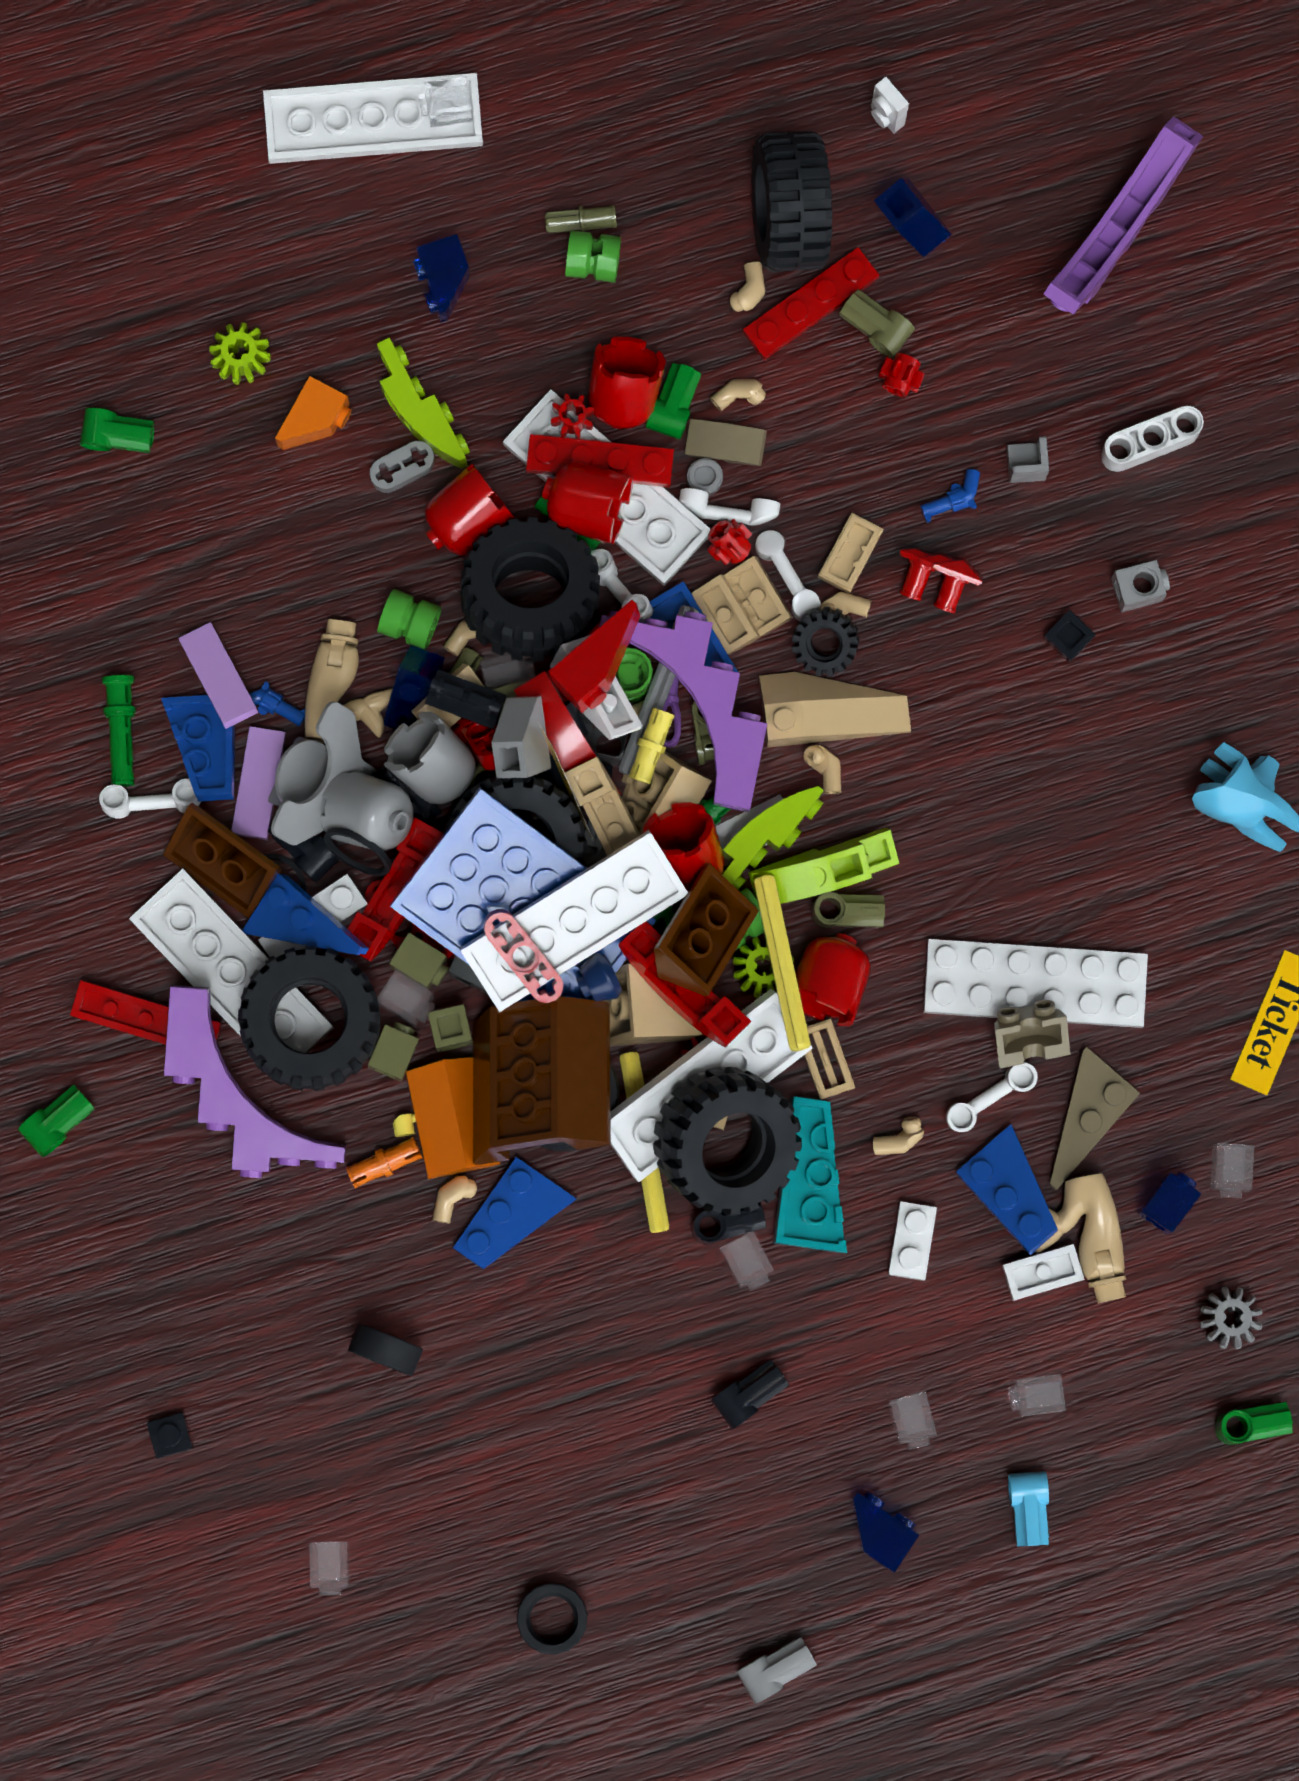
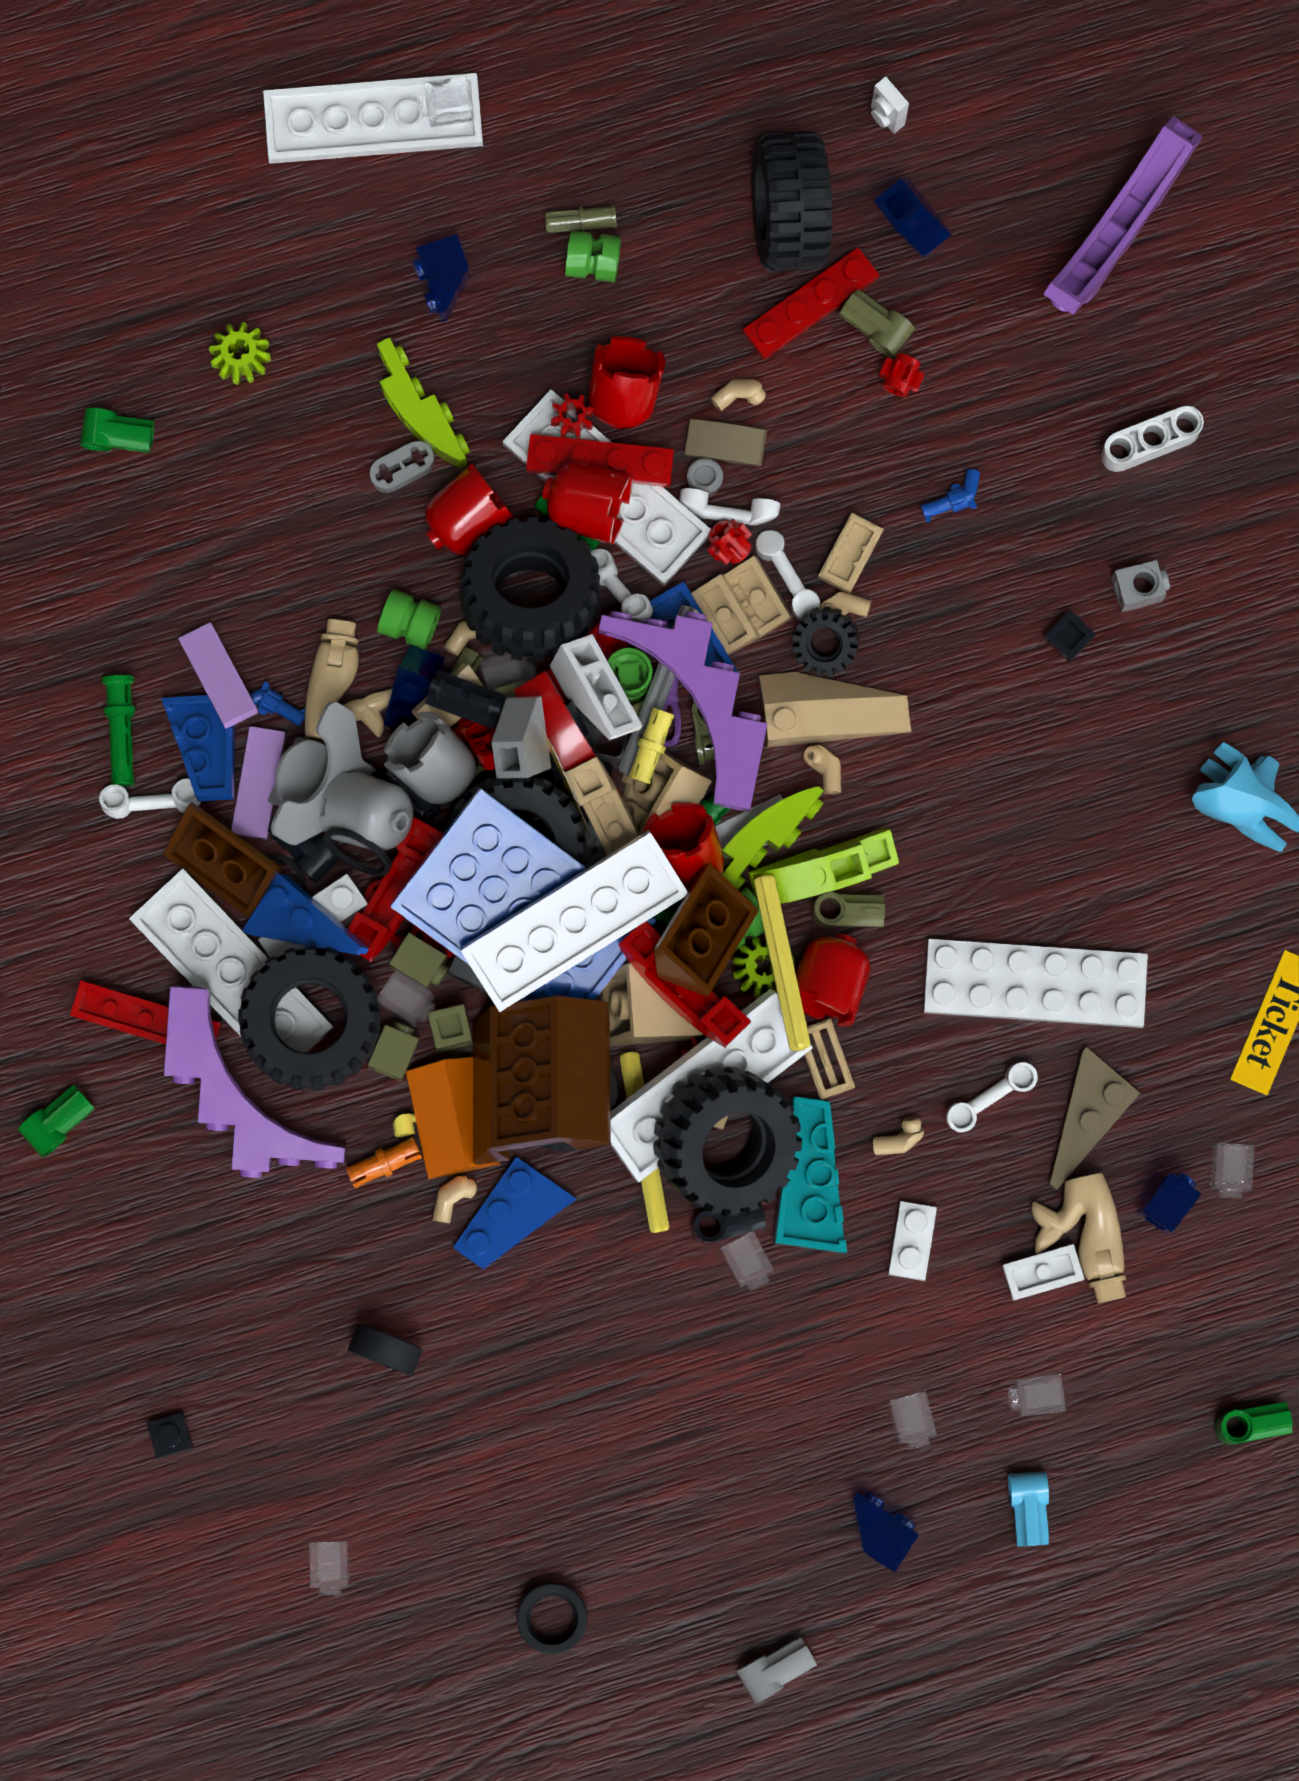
orange slope [275,376,352,450] -> none
beam [483,909,563,1003] -> none
red slope [549,600,641,714] -> none
dark blue cone [575,953,622,1001] -> none
green piece [646,363,701,440] -> none
black piece [711,1360,789,1430] -> none
tan arm [730,262,765,312] -> none
red connector [900,548,983,614] -> none
blue wing [956,1124,1058,1255] -> none
dark tan cylinder [994,1000,1071,1069] -> none
light grey panel [1007,436,1049,483] -> none
light grey gear [1199,1287,1263,1350] -> none

